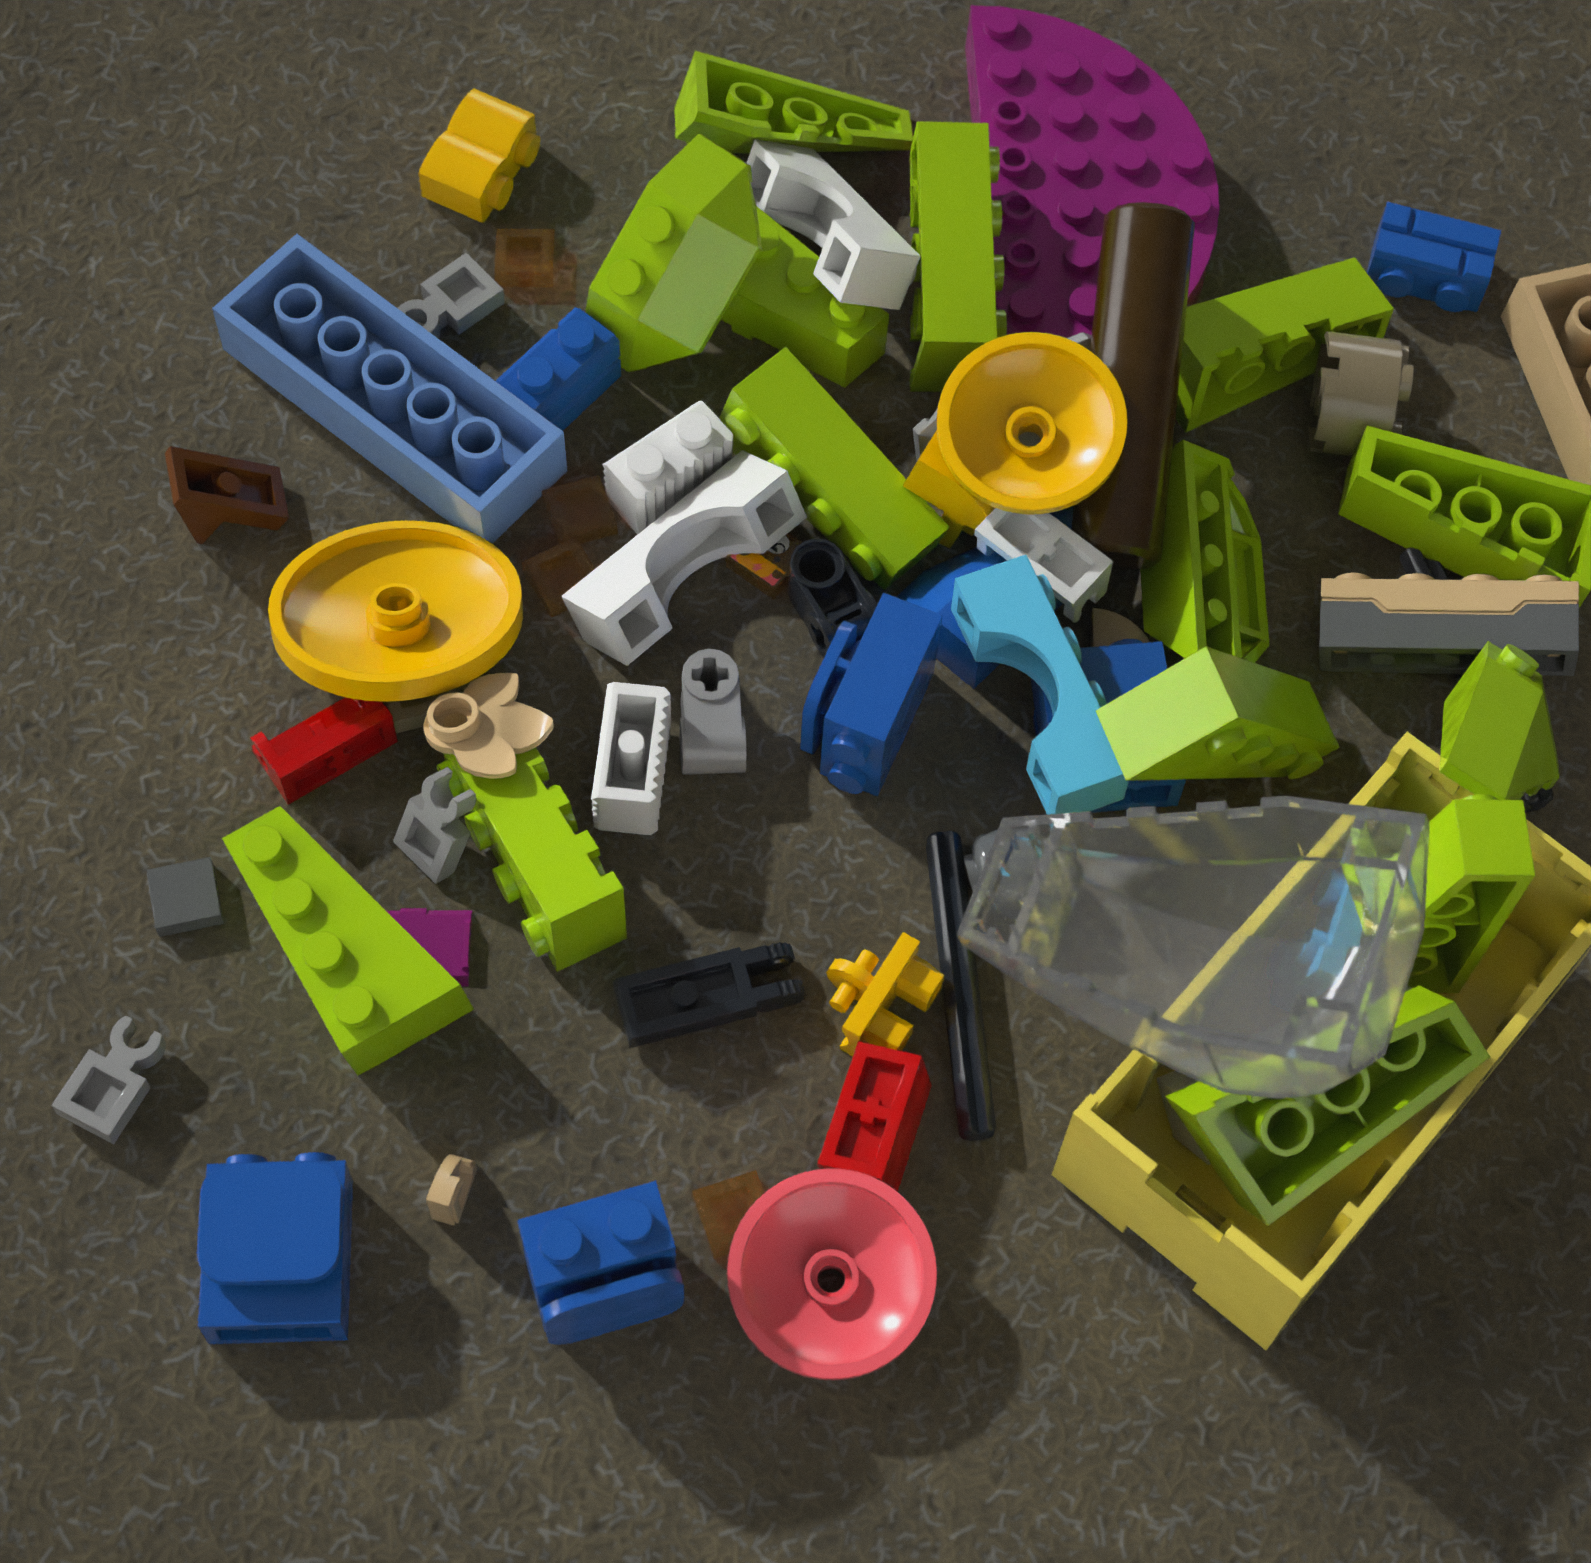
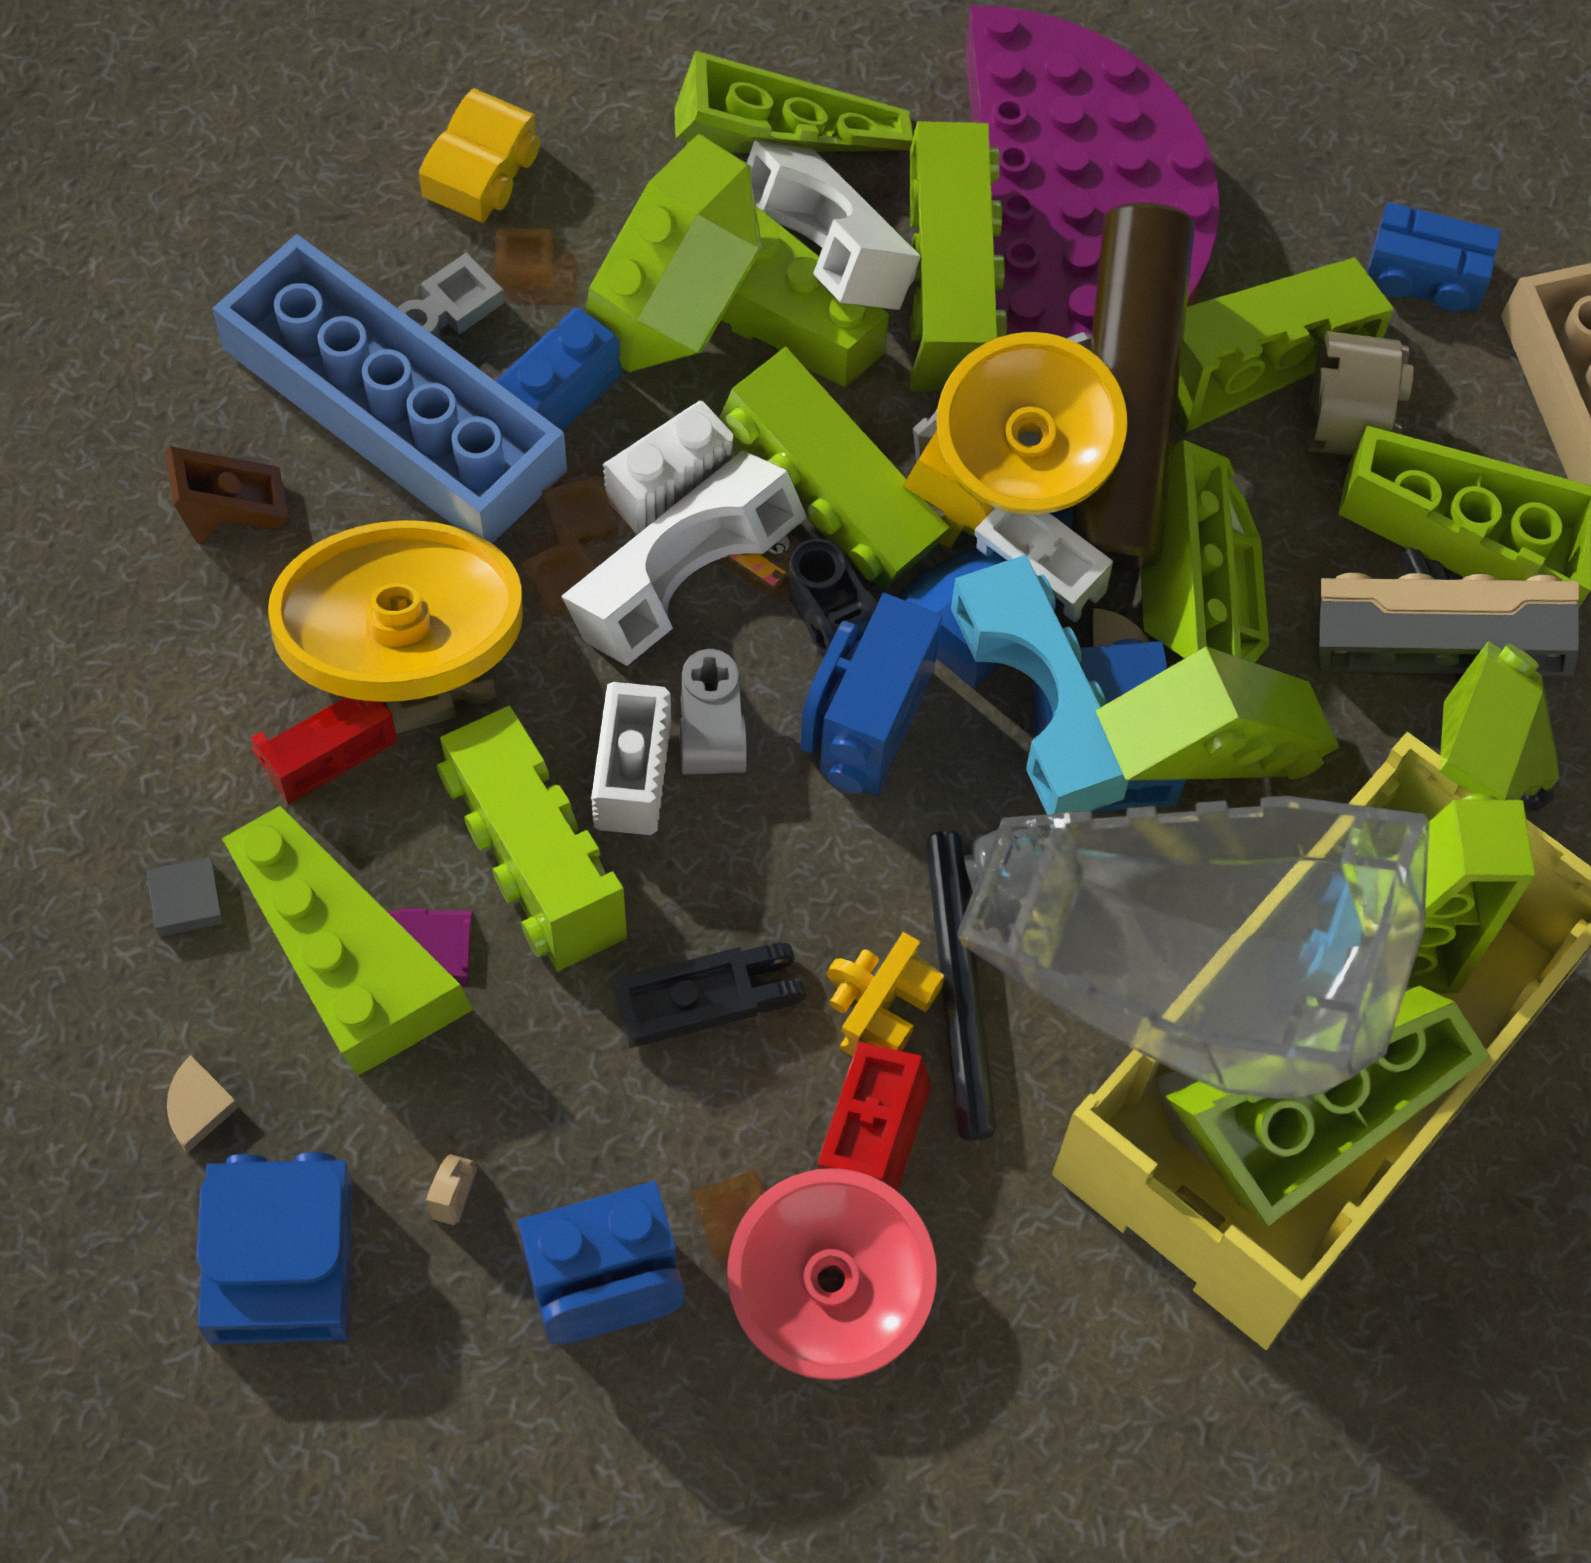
light grey plate [51,1016,166,1144] -> none
light grey plate [393,767,476,884] -> none
tan plate [423,673,554,779] -> none
none -> tan tile [167,1055,238,1153]

